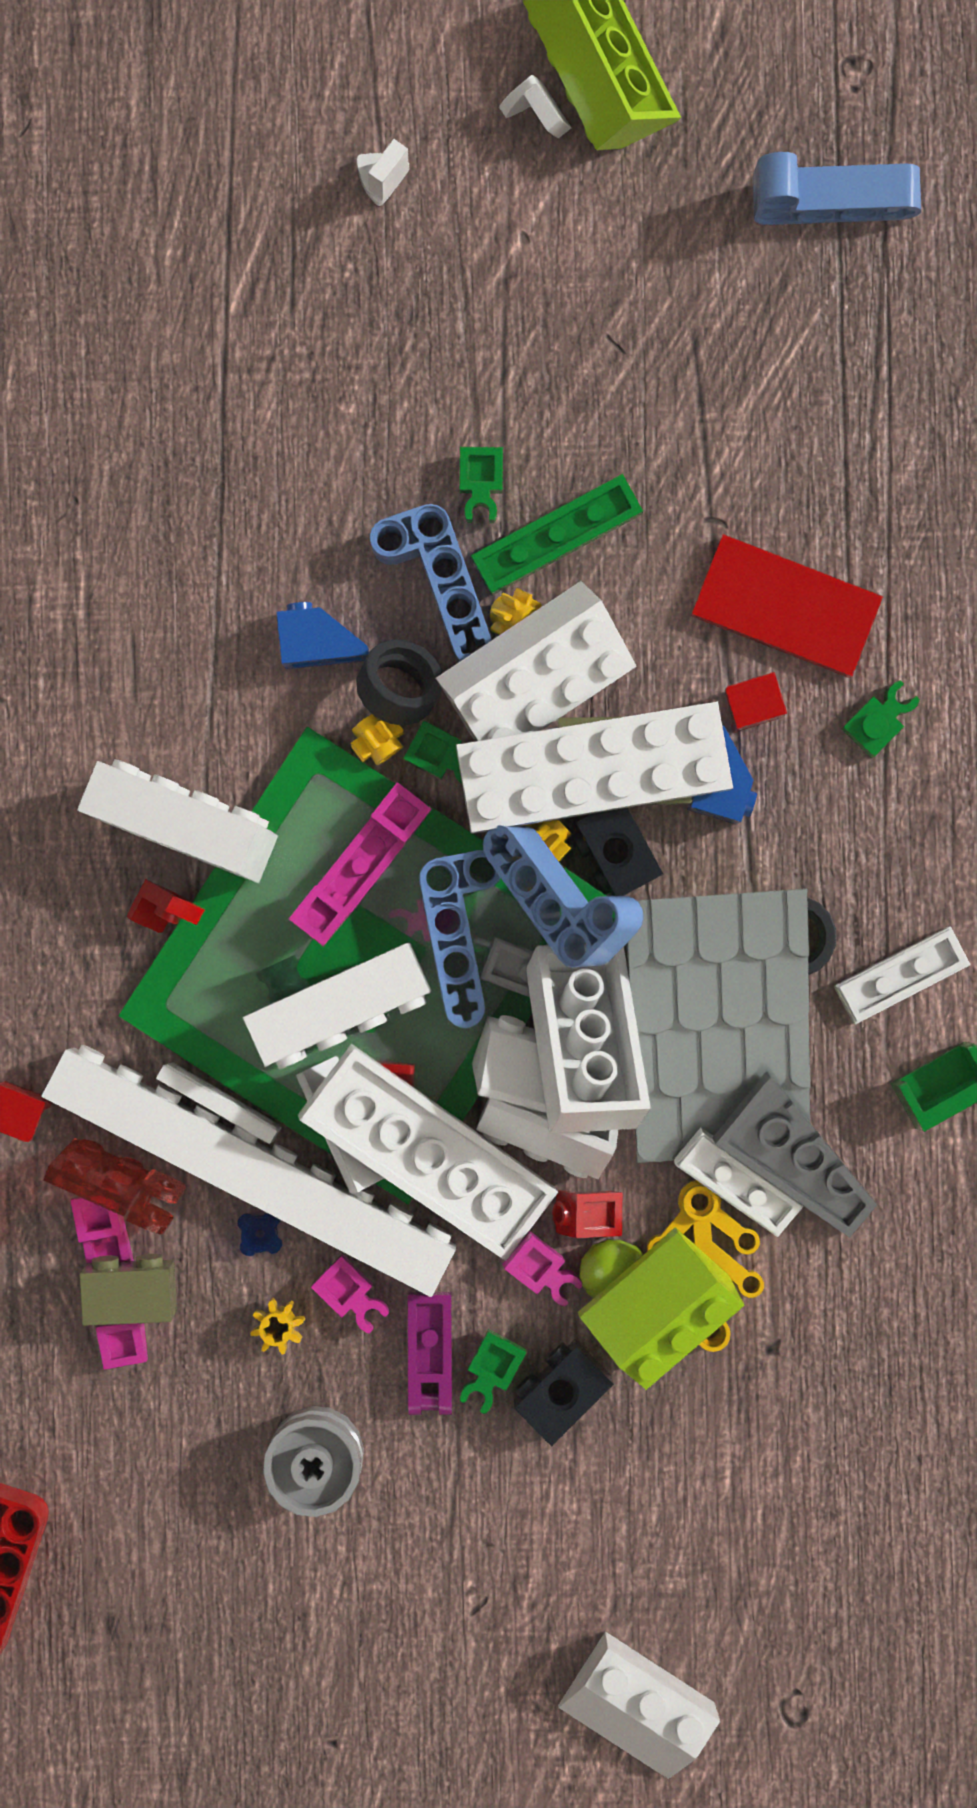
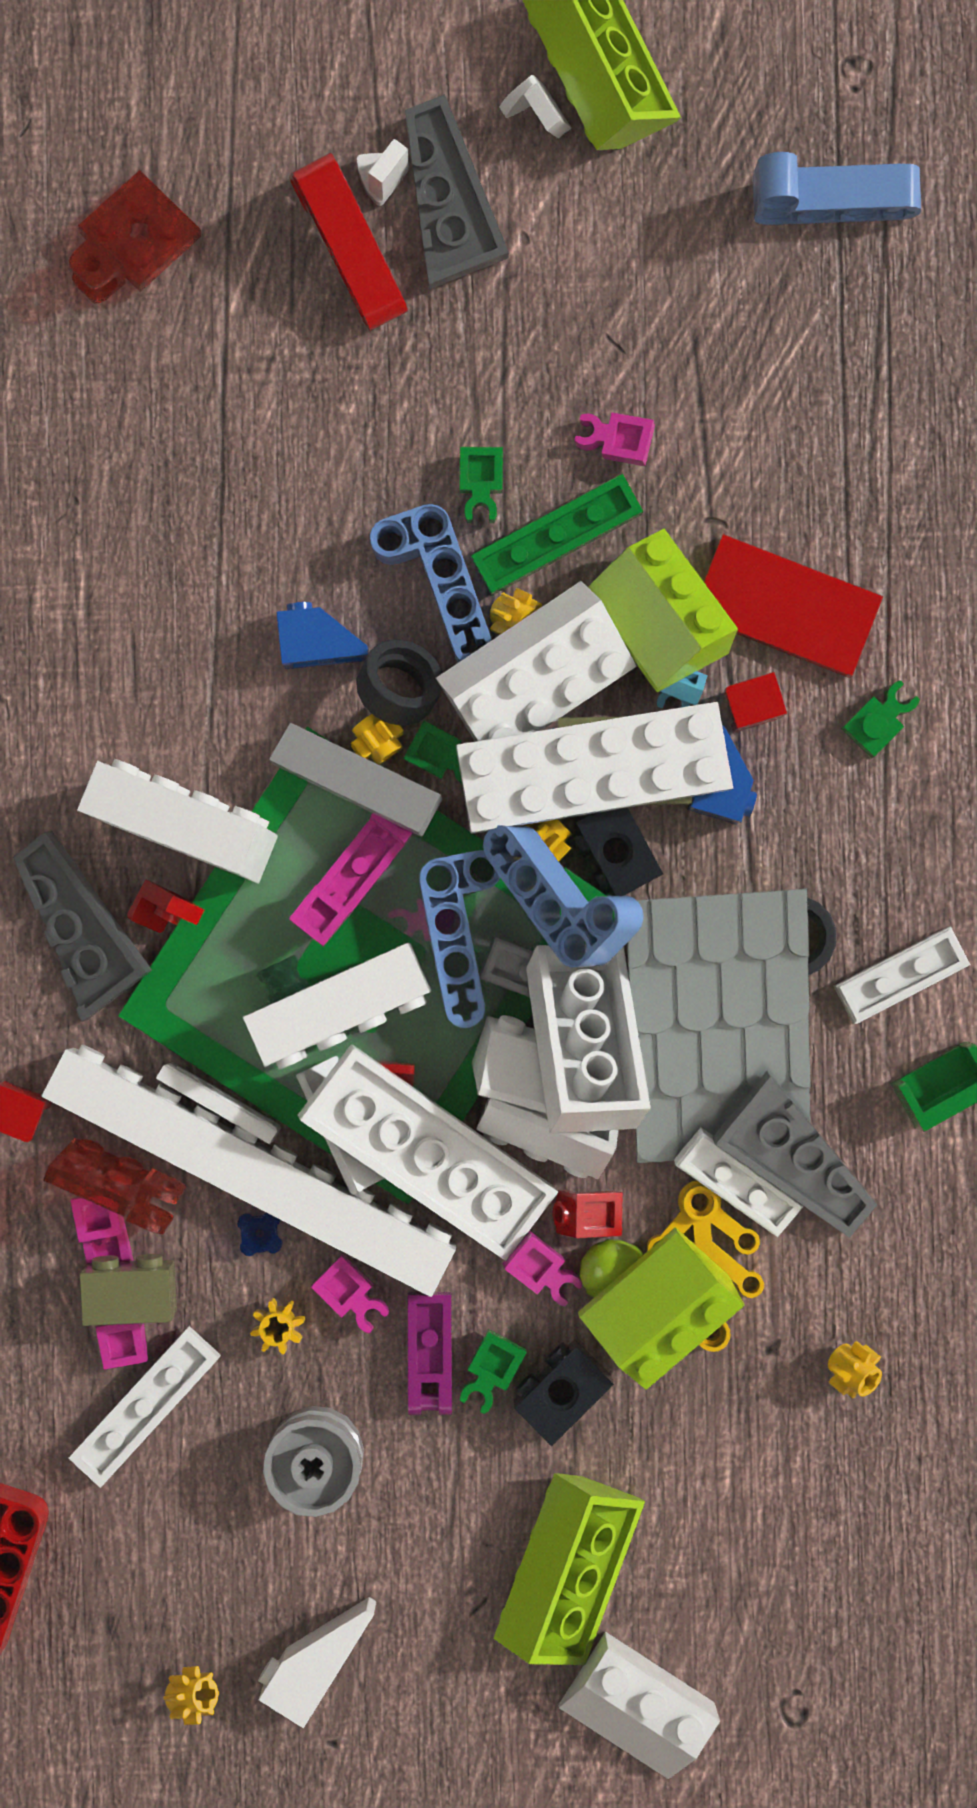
none -> dark grey wing [13,831,152,1022]
none -> clear red plate [69,170,201,304]
none -> white plate [69,1326,221,1488]
none -> yellow gear [163,1666,219,1725]
none -> white slope [258,1597,376,1728]
none -> light grey tile [269,723,443,837]
none -> red beam [289,153,408,331]
none -> dark grey wing [405,94,509,290]
none -> lime slope [493,1473,645,1665]
none -> dark pink plate [574,413,655,466]
none -> lime slope [588,529,738,693]
none -> medium azure tile [657,671,708,708]
none -> yellow gear [828,1341,882,1399]

